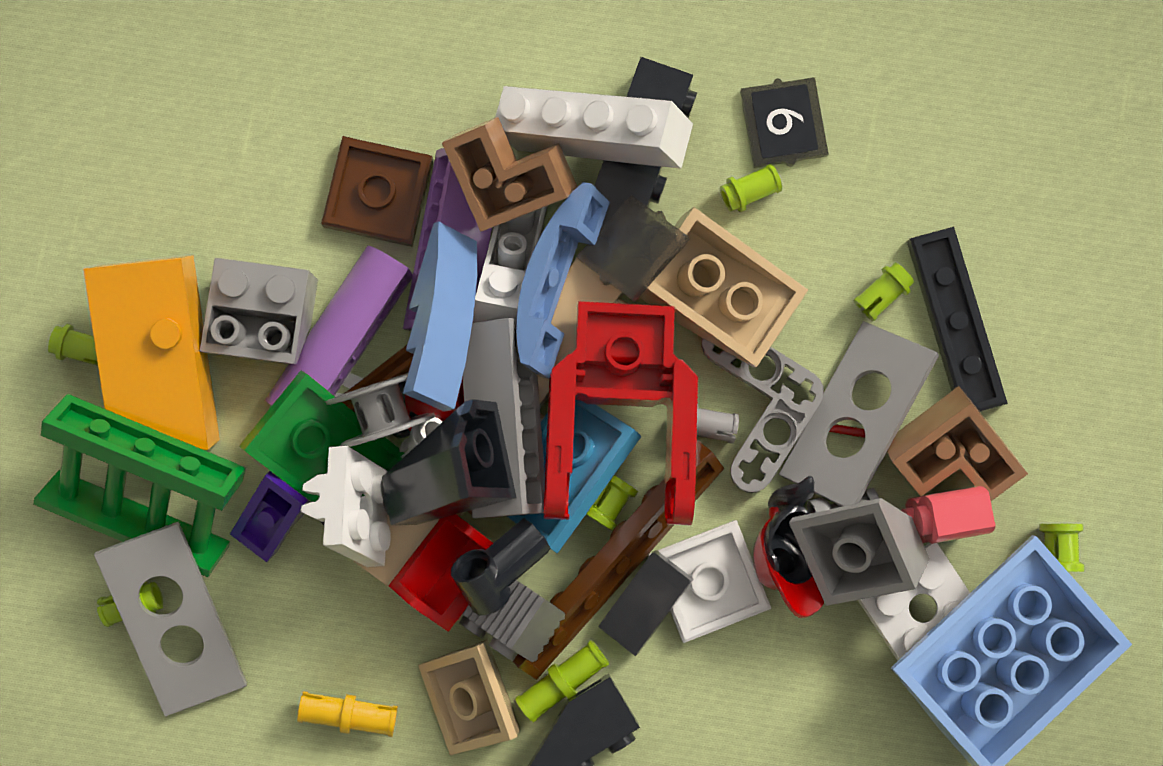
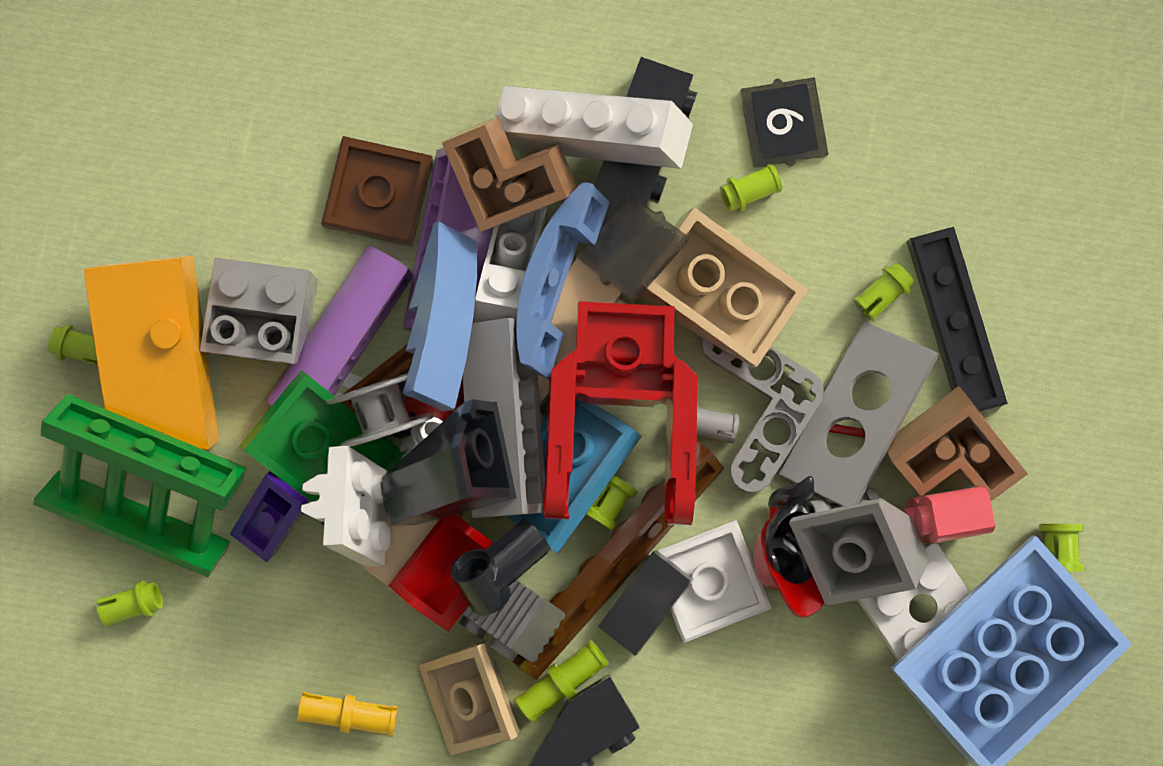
light grey piece [94,521,247,717] -> none

